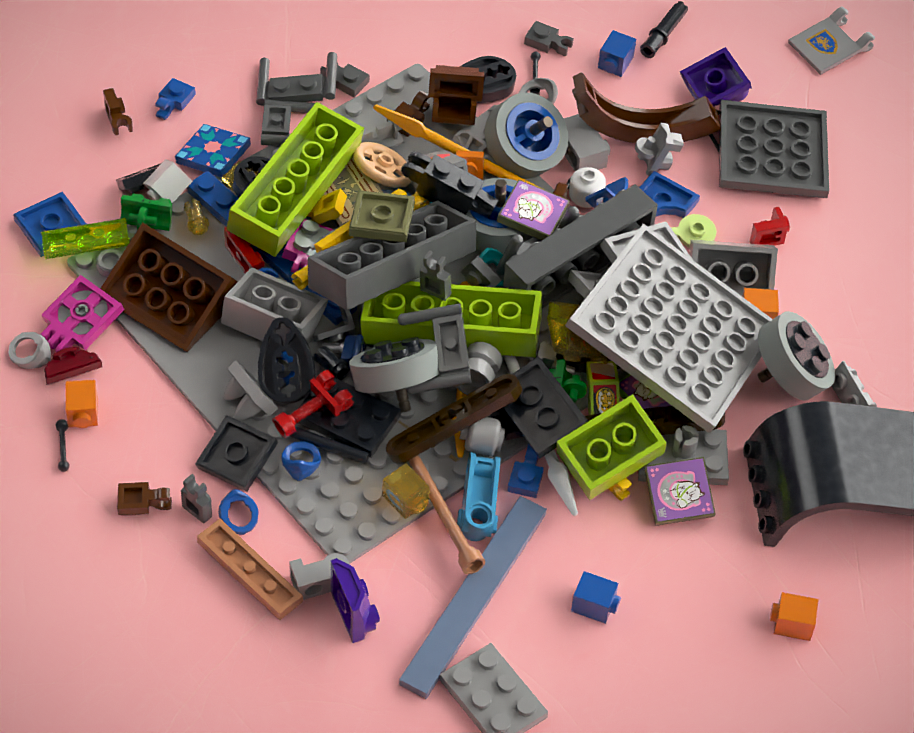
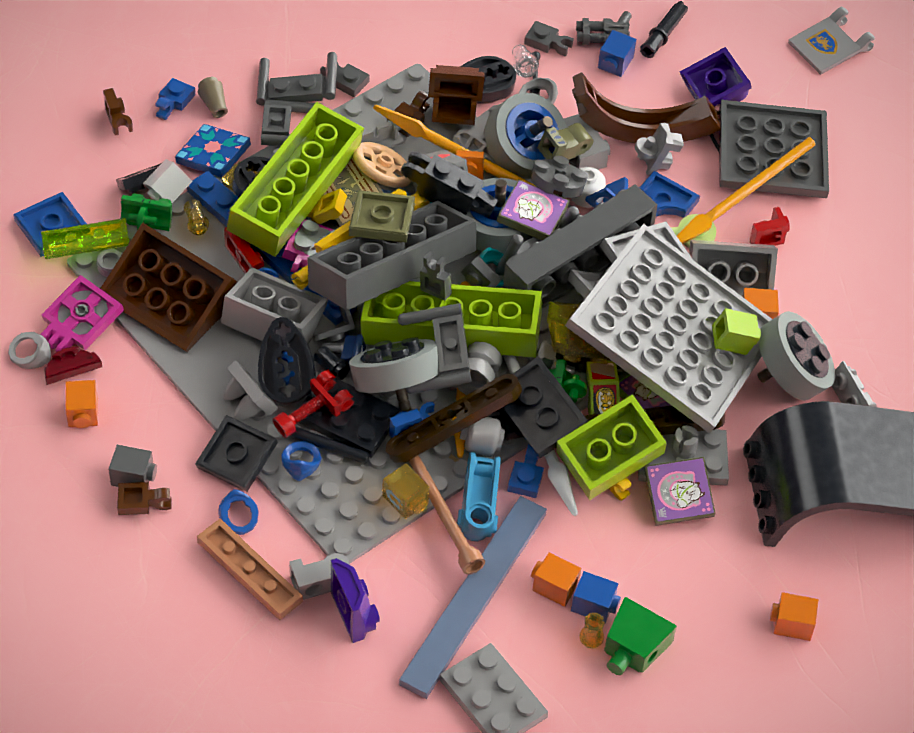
black hinge [55,419,70,472] -> none
dark grey plate [181,474,212,524] -> none
none -> dark grey brick [108,444,157,487]
none -> dark tan cone [197,77,228,118]
none -> blue plate [389,402,435,438]
none -> clear cone [512,44,539,78]
none -> dark grey plate [531,155,588,198]
none -> orange brick [531,552,582,607]
none -> olive leg [537,123,594,160]
none -> dark grey piece [576,11,632,45]
none -> clear yellow pin [579,613,605,649]
none -> green torso [604,596,677,676]
none -> light orange piece [677,137,815,244]
none -> lime brick [712,308,761,355]

